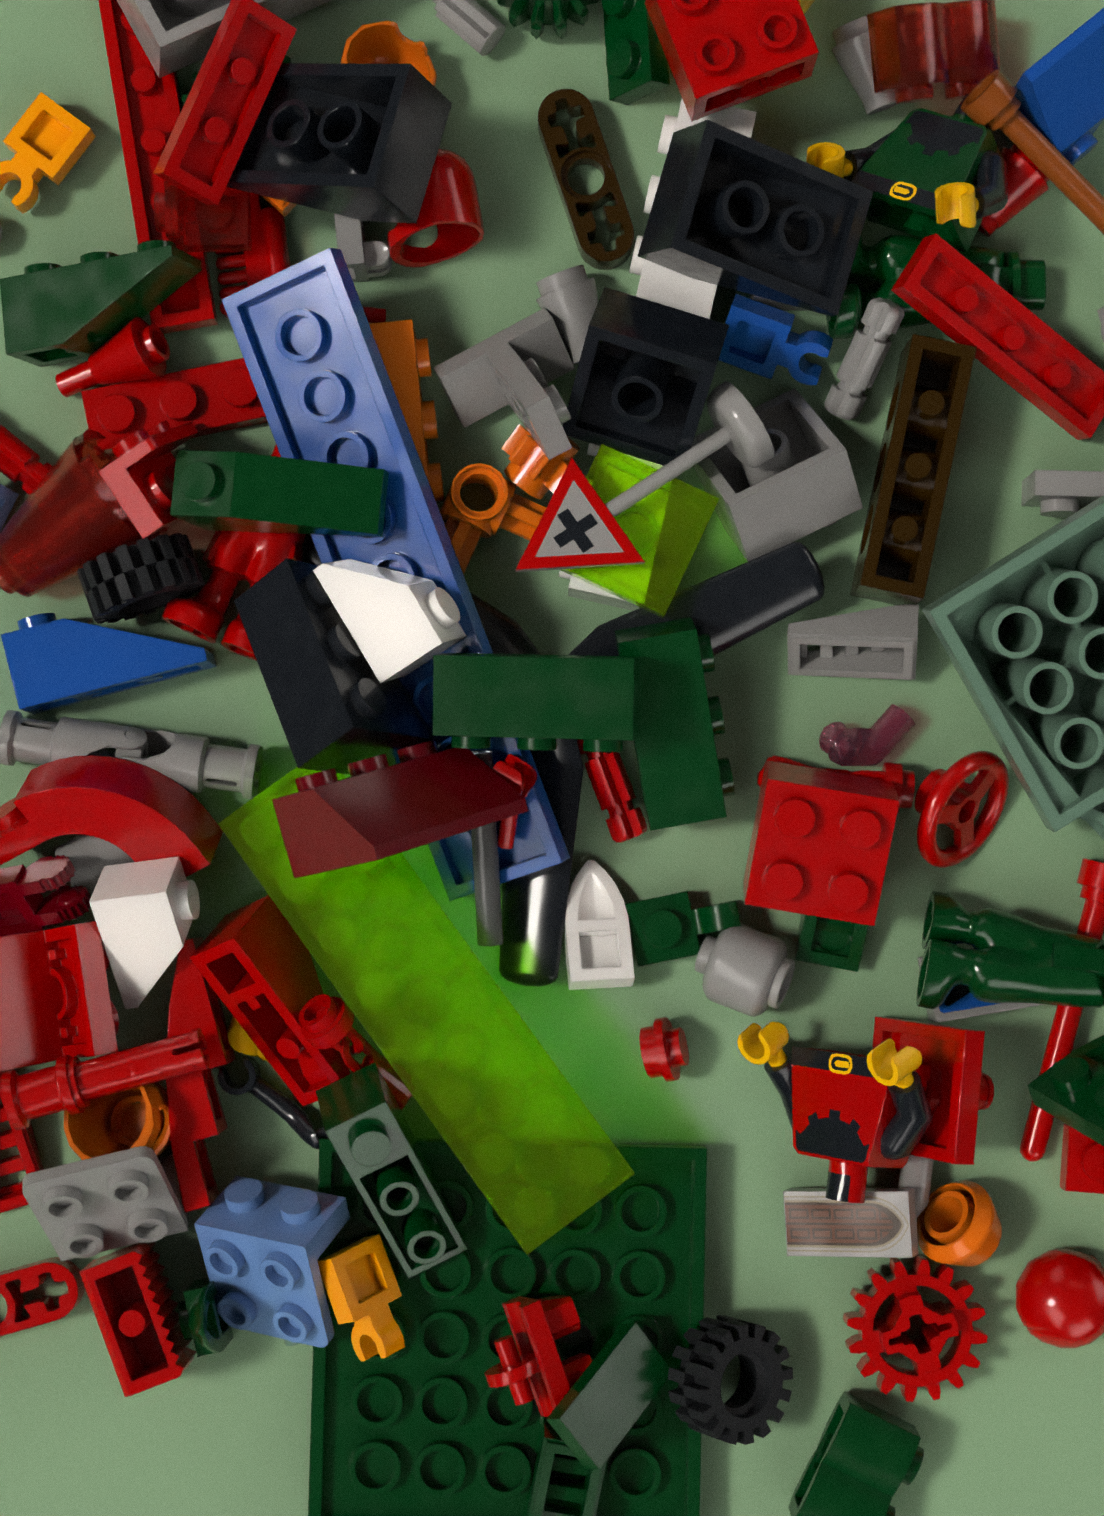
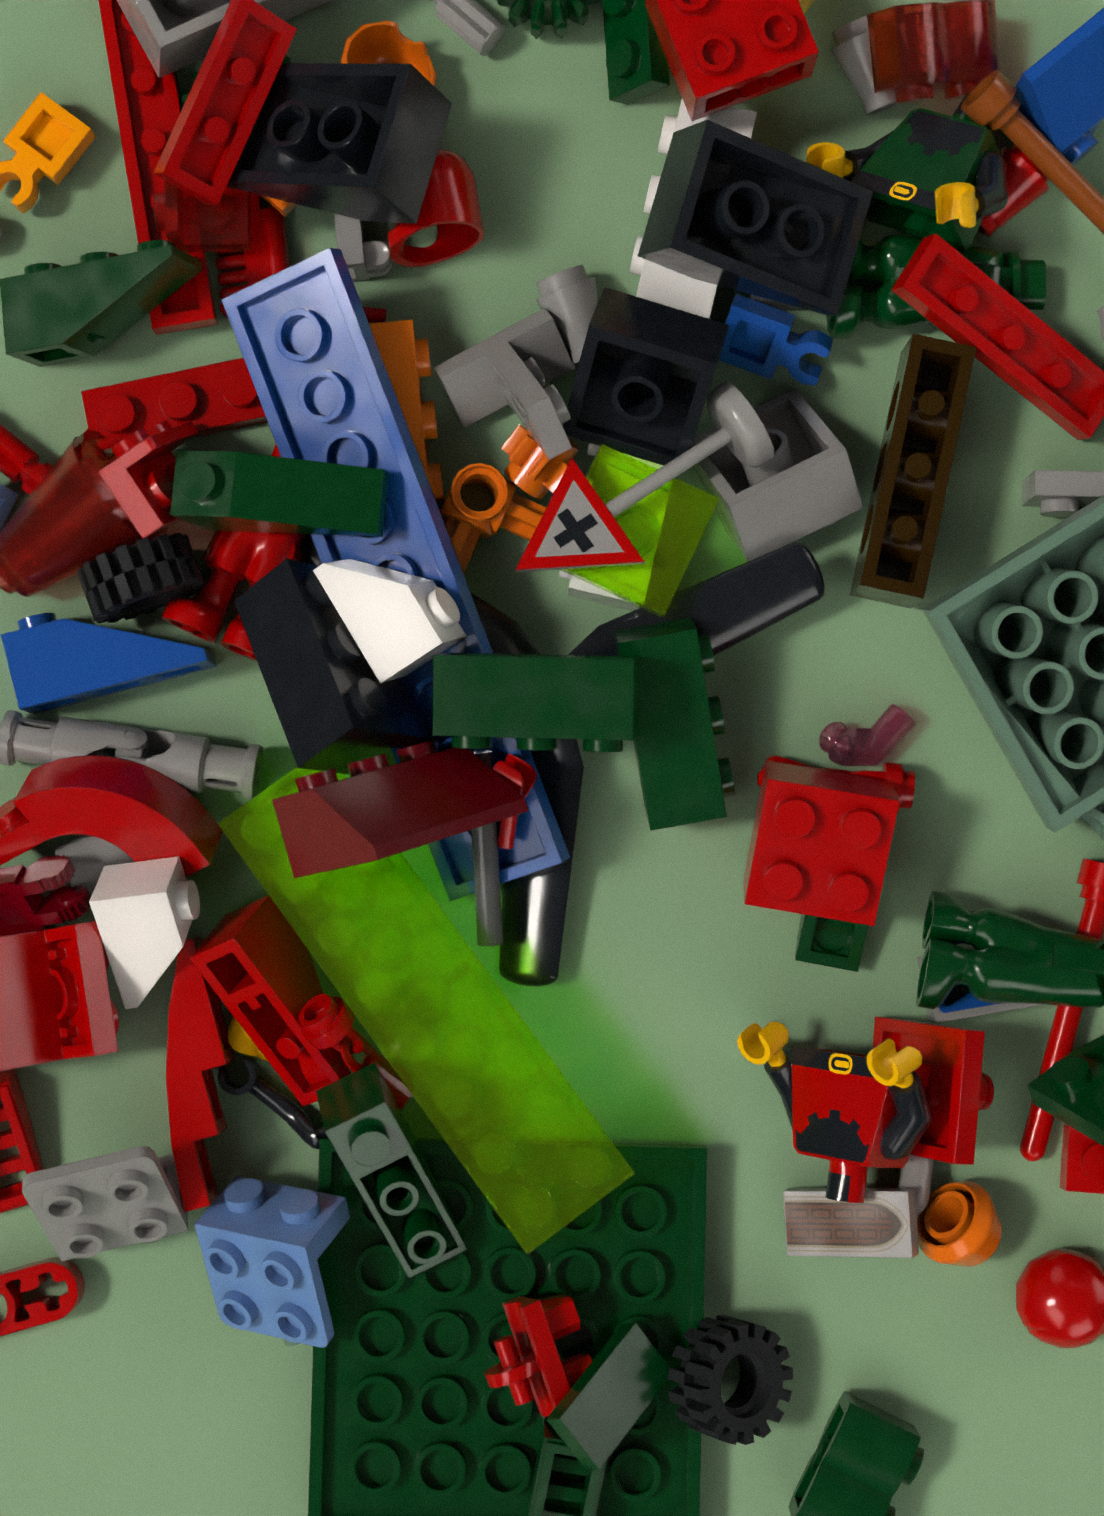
red pin [0,1028,210,1130] -> none
red cone [55,317,170,398] -> none
orange helmet [64,1082,171,1160] -> none
red brick [79,1242,196,1397] -> none
dark green plate [178,1277,234,1357] -> none
light orange plate [318,1234,405,1362] -> none
dark brown beam [538,89,634,270] -> none
white plate [563,860,635,990] -> none
red axle [577,739,647,843] -> none
dark green plate [625,891,741,967] -> none
red plate [639,1017,689,1082] -> none
light grey head [695,923,795,1017] -> none
light grey slope [787,604,919,680] -> none
light grey axle [824,297,904,421] -> none
red gear [843,1255,988,1402] -> none
red piece [914,751,1009,868] -> none

